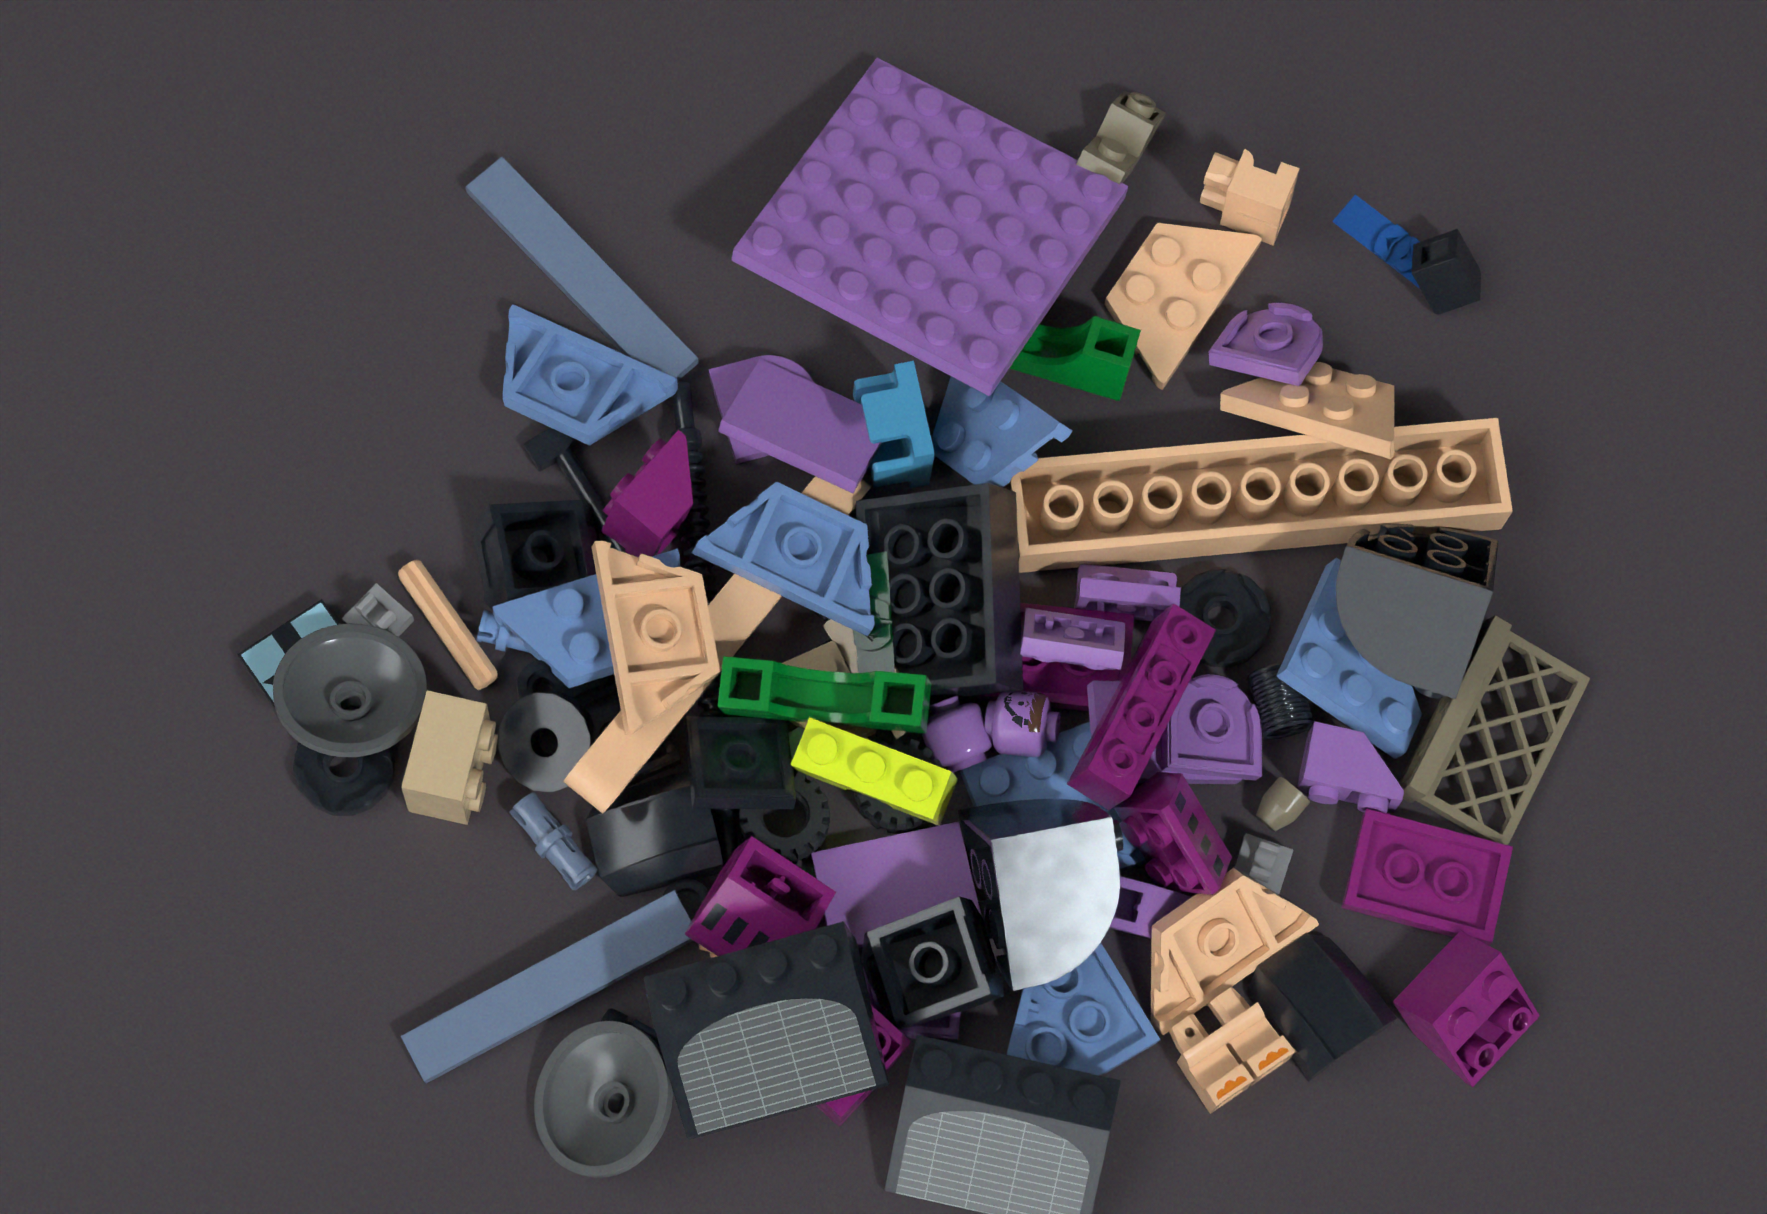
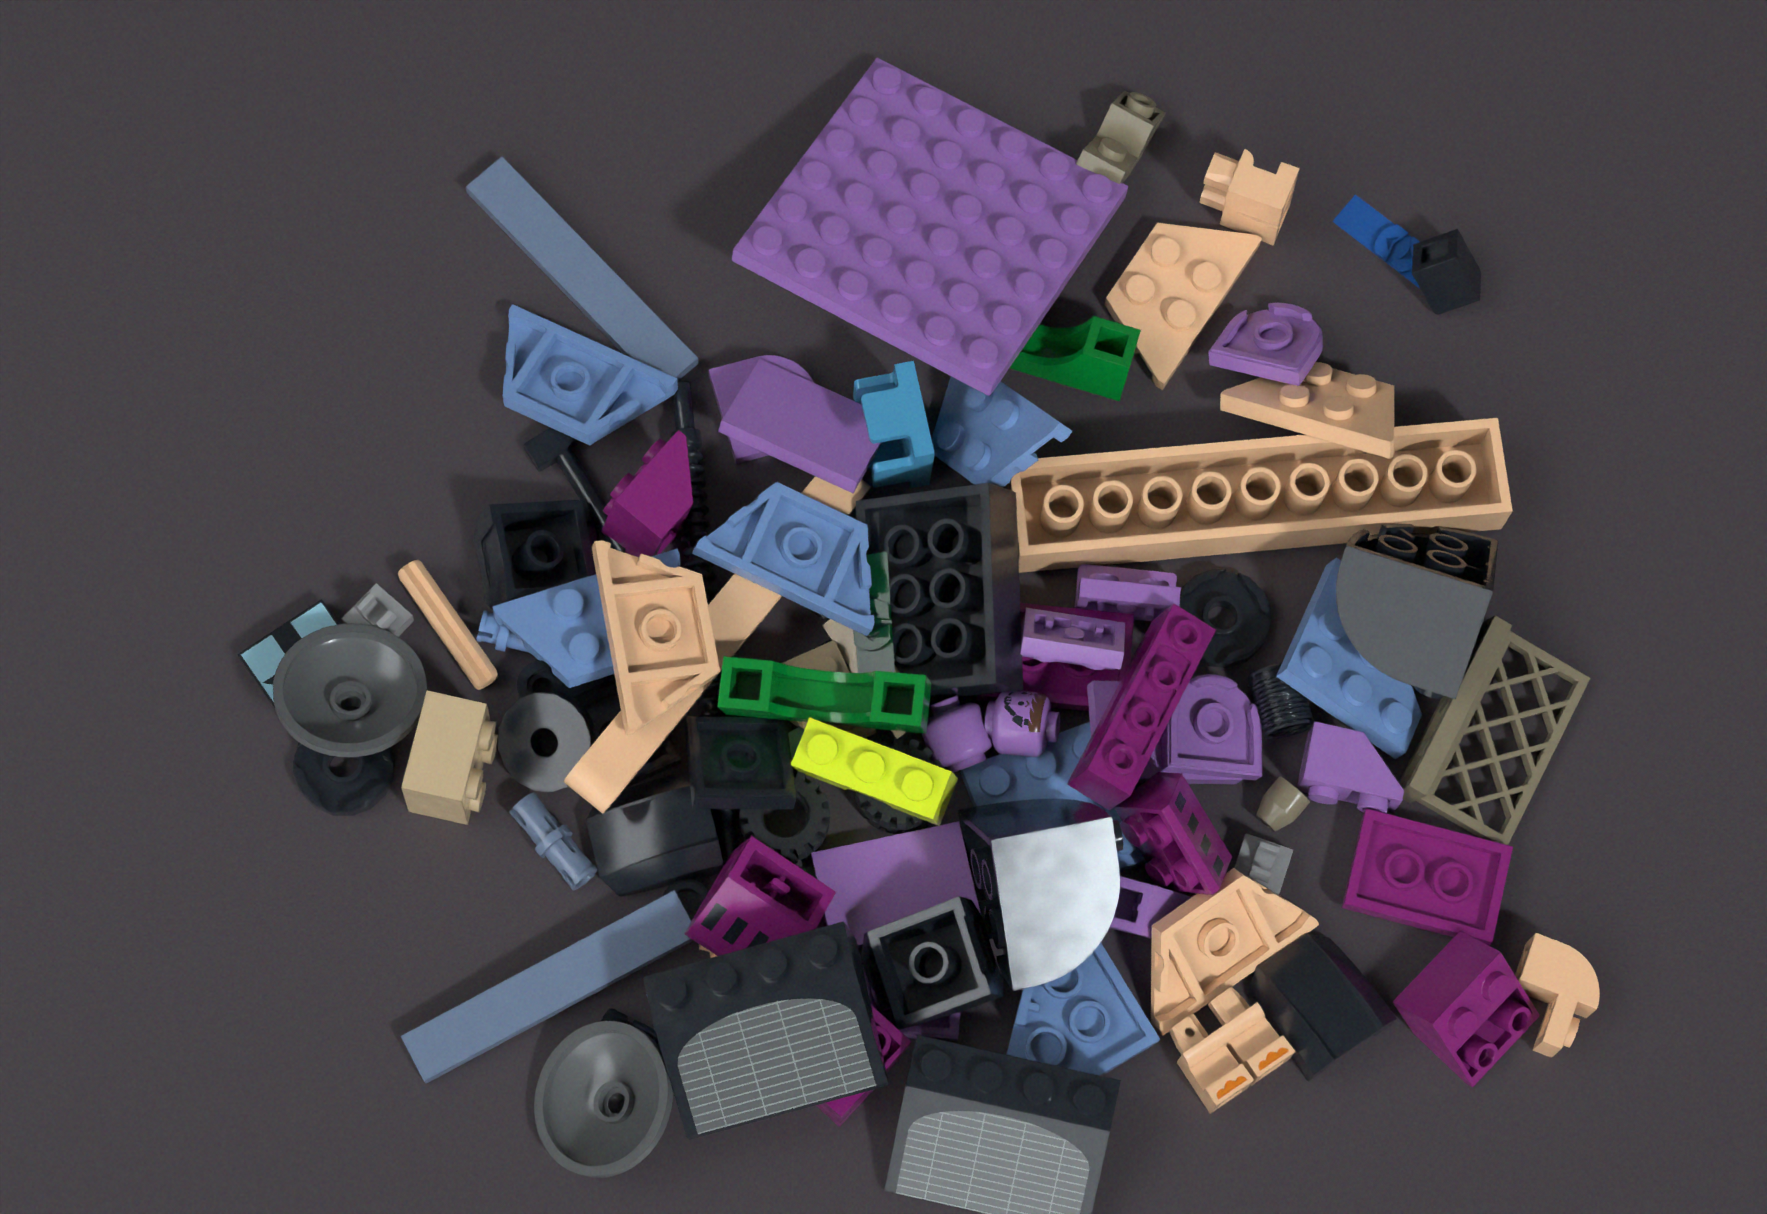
none -> light nougat brick [1515,933,1600,1058]

